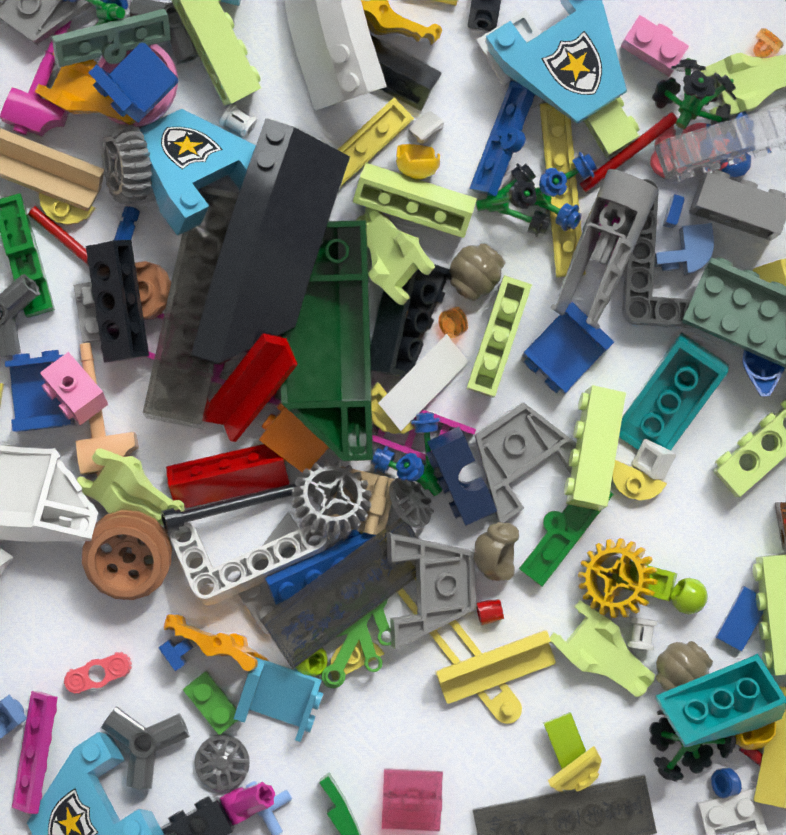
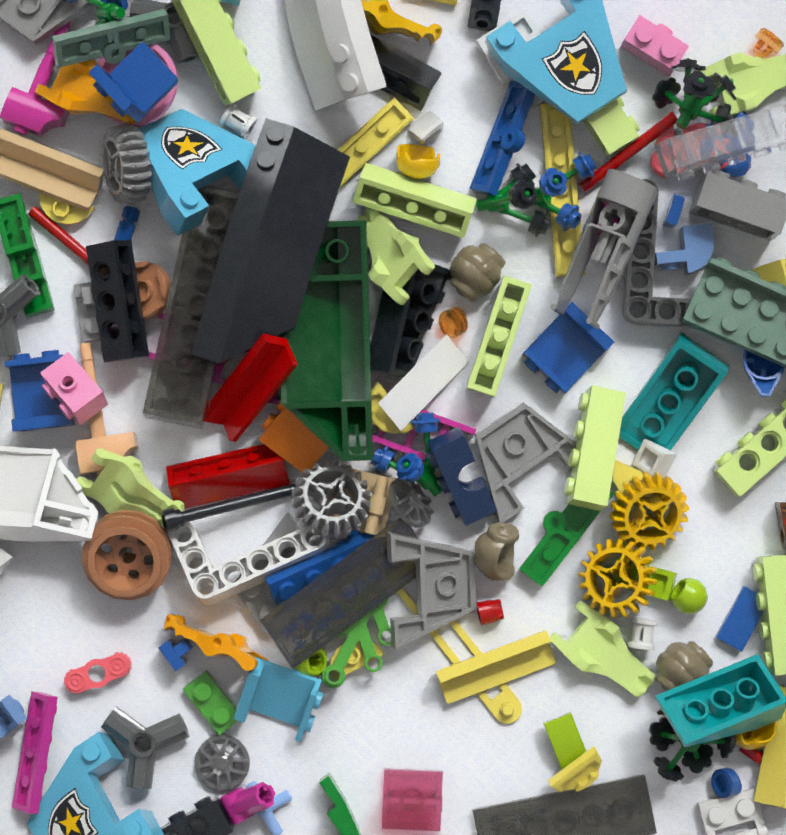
none -> yellow gear [609,472,689,551]

